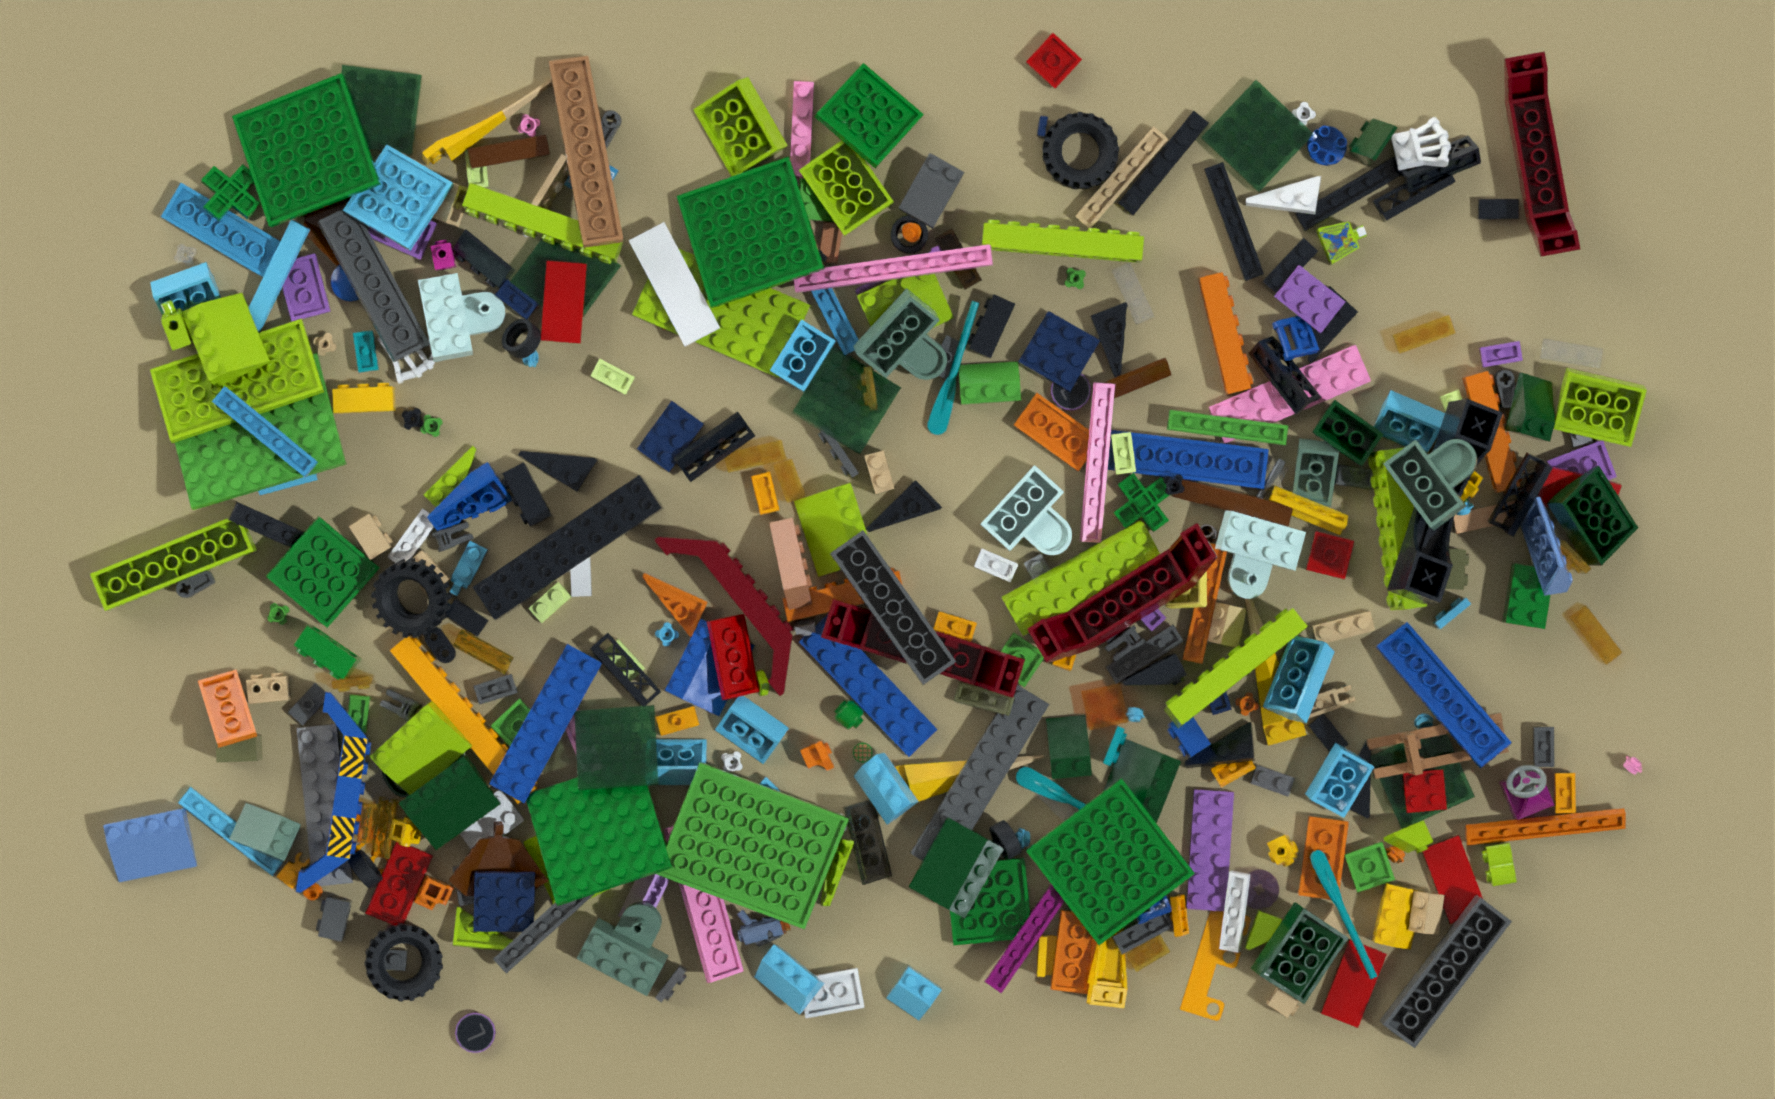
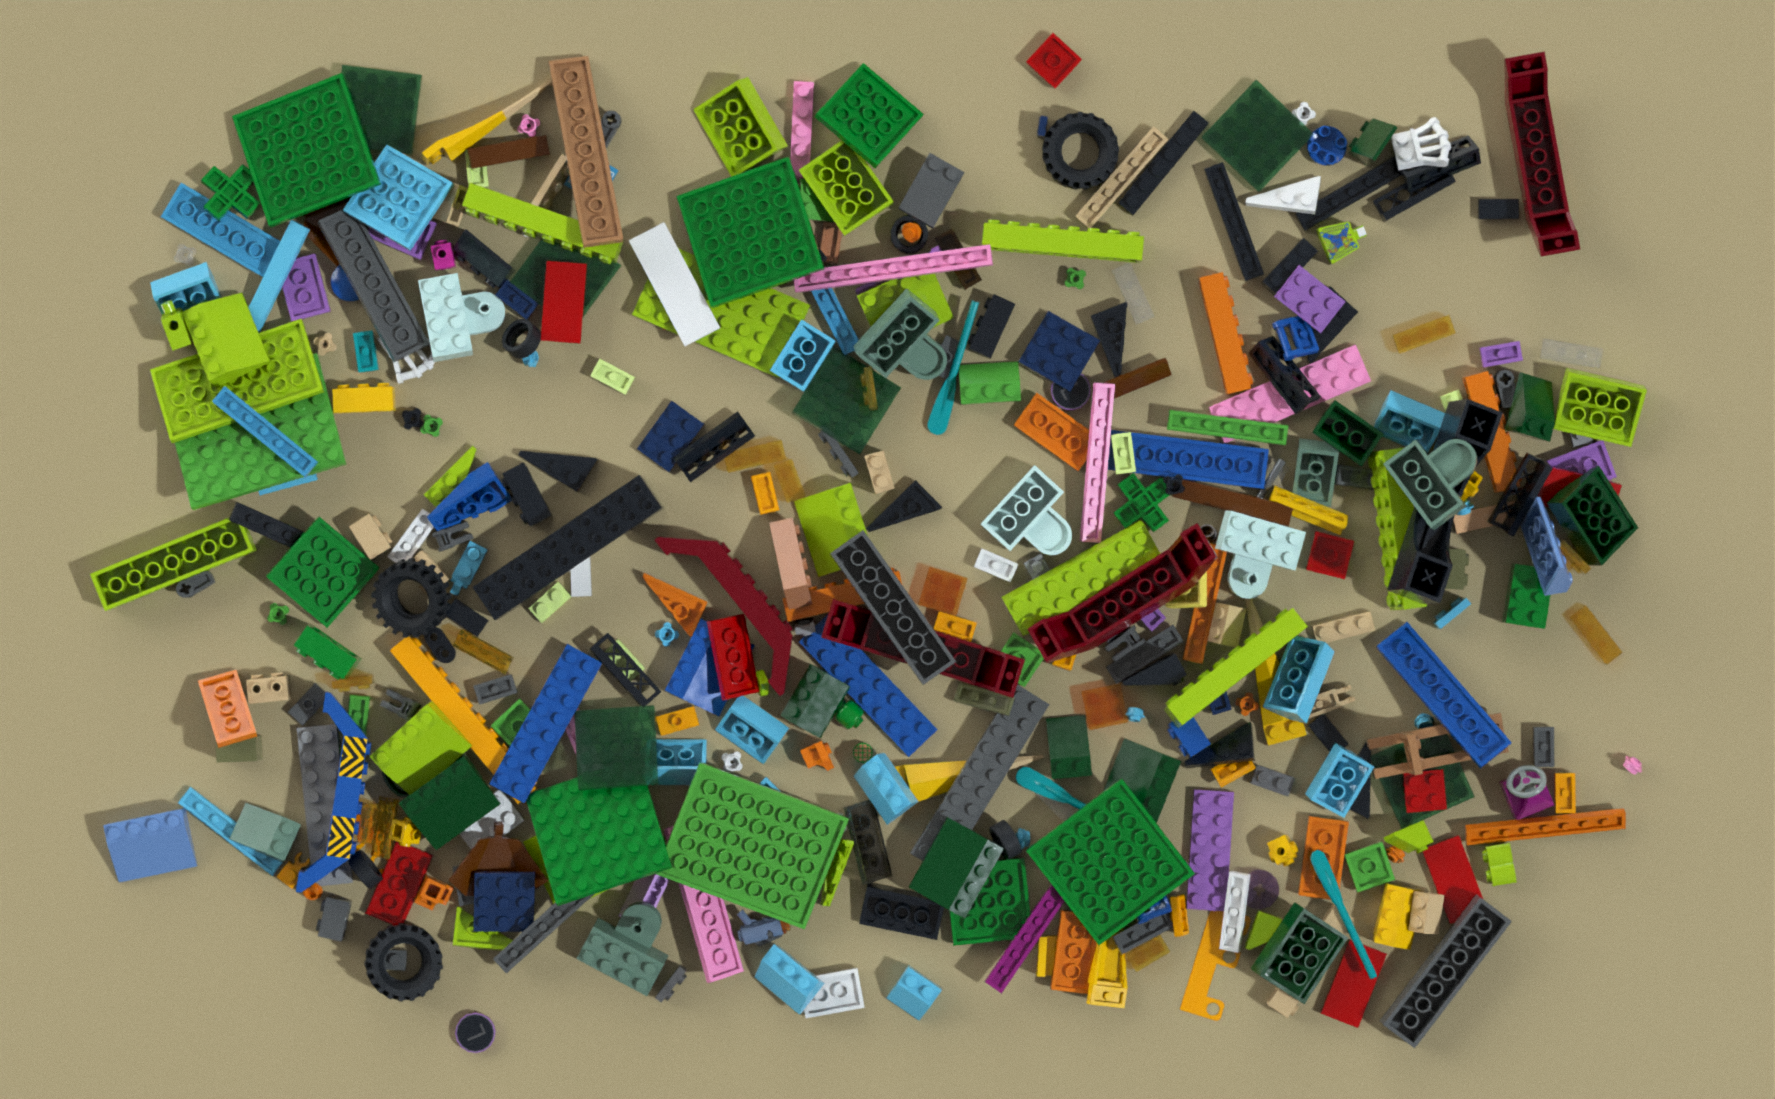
teal plate [1103,726,1127,766] -> none
none -> dark green slope [780,664,850,738]
none -> black slope [859,882,944,940]
none -> clear orange plate [918,567,968,616]

